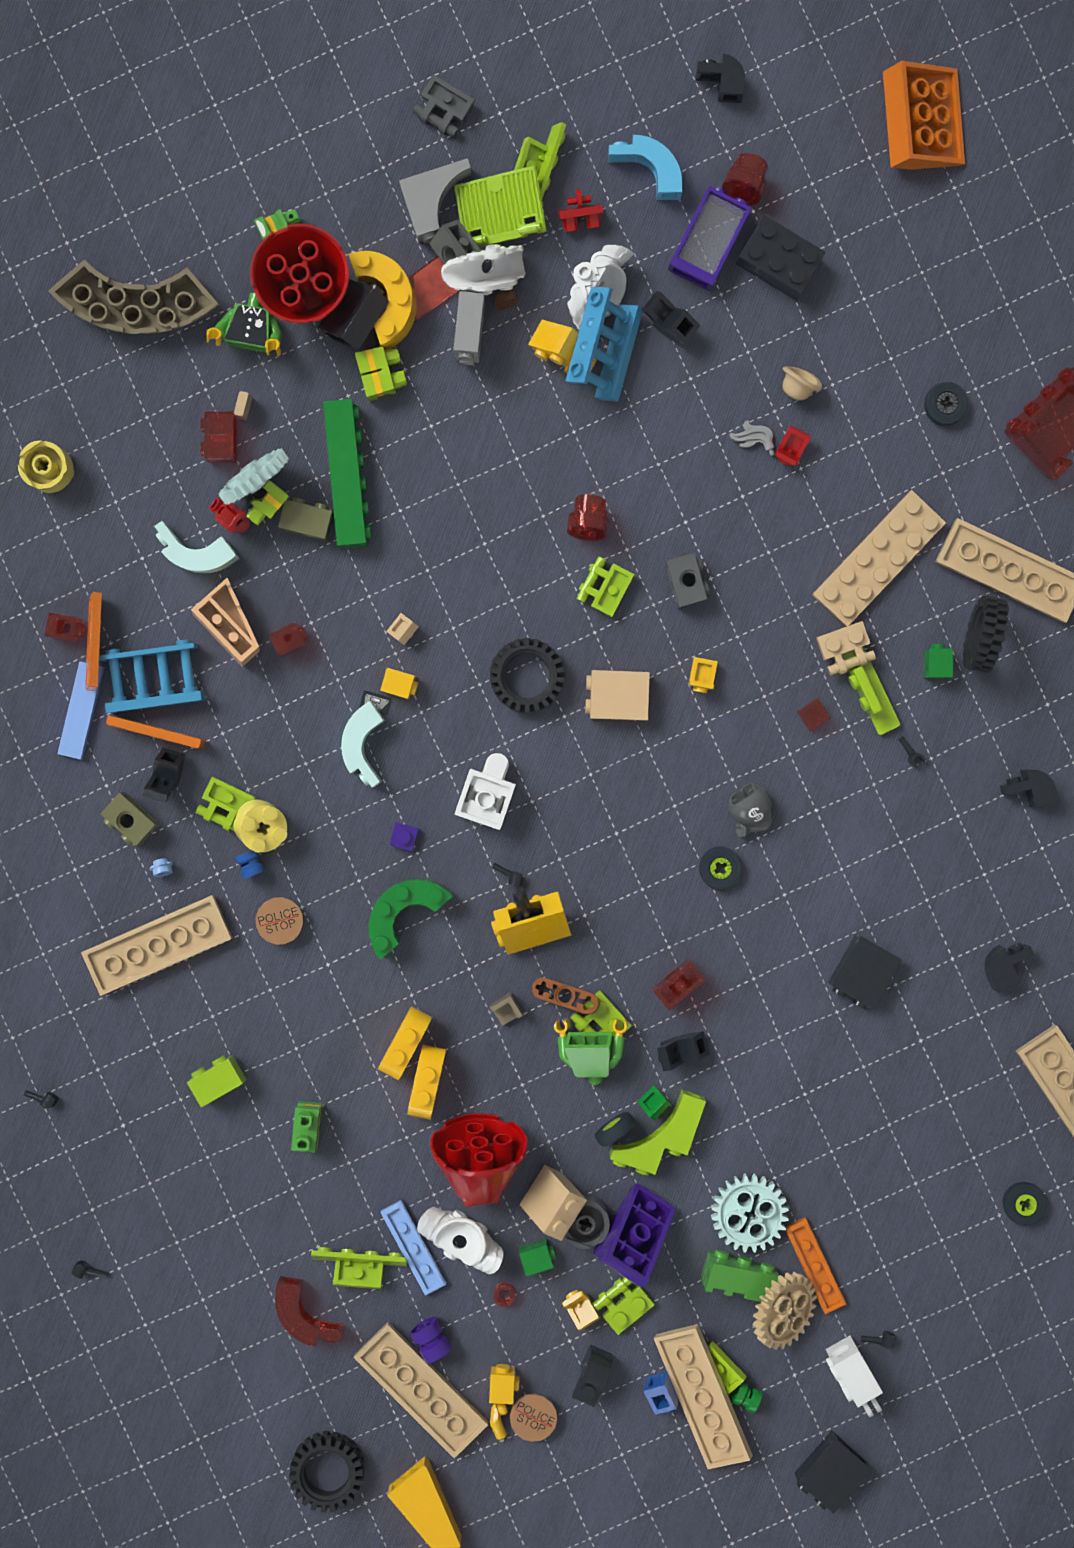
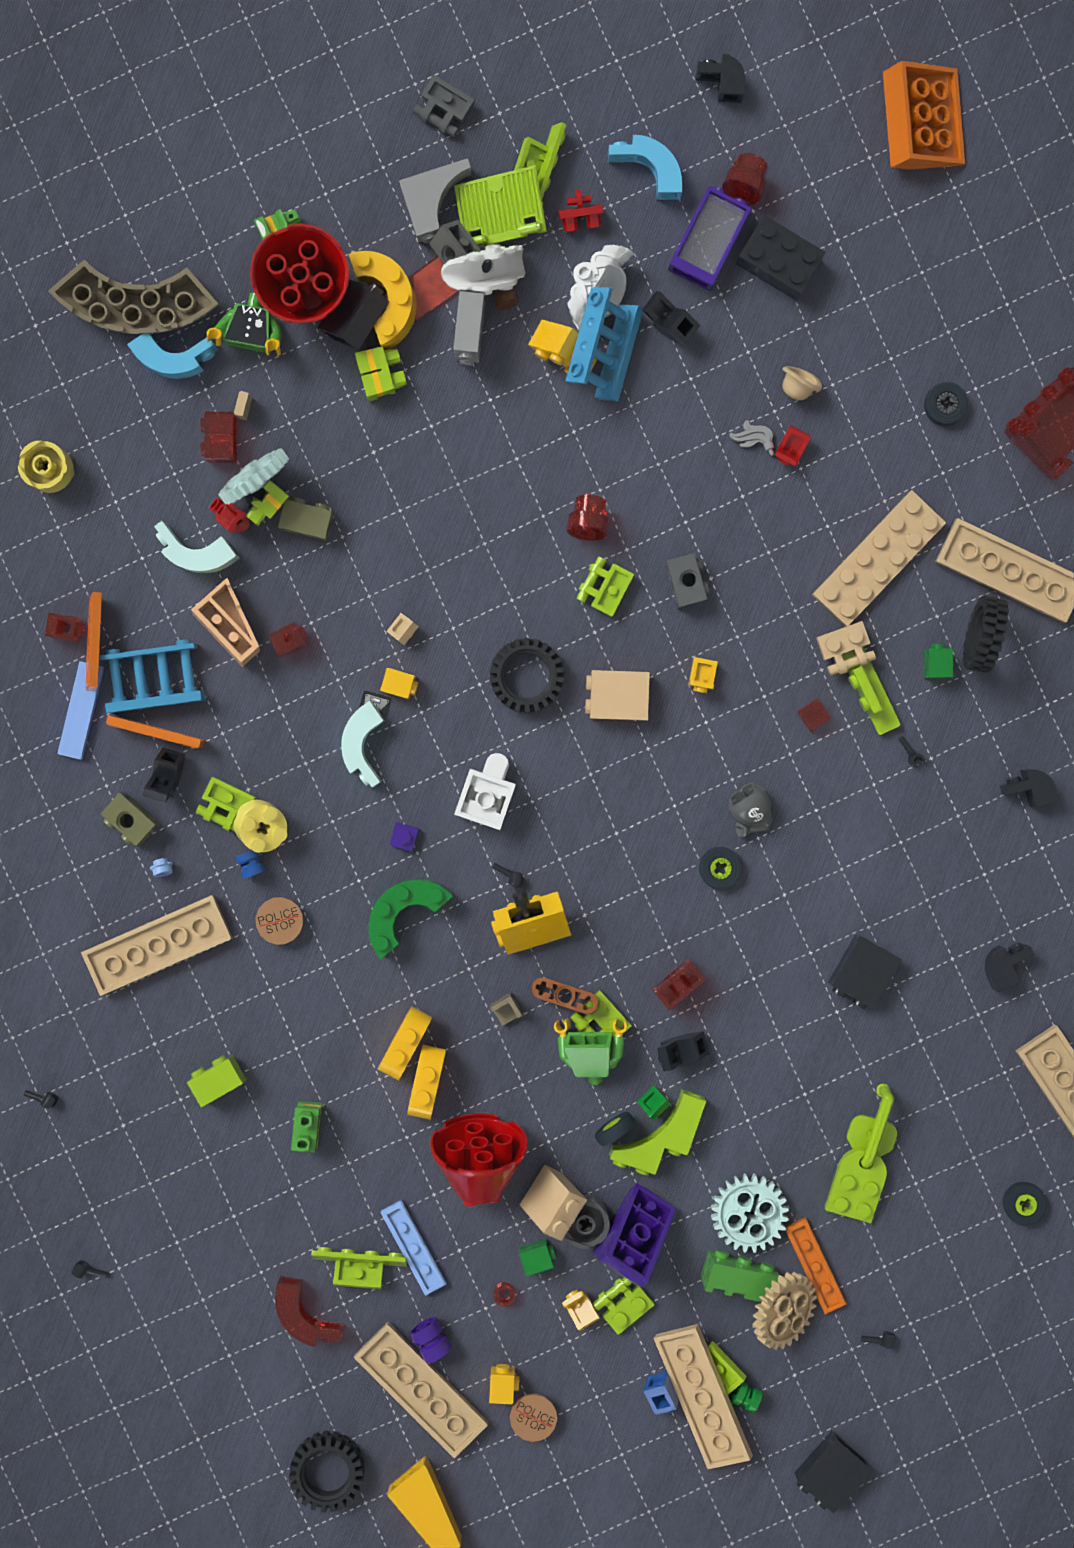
green brick [323,399,372,548] -> none
white piece [417,1207,503,1274] -> none
yellow arm [490,1403,508,1440] -> none
black brick [572,1344,613,1407] -> none
white brick [826,1336,883,1417] -> none
none -> medium azure arch [127,334,218,379]
none -> lime plate [824,1084,897,1223]

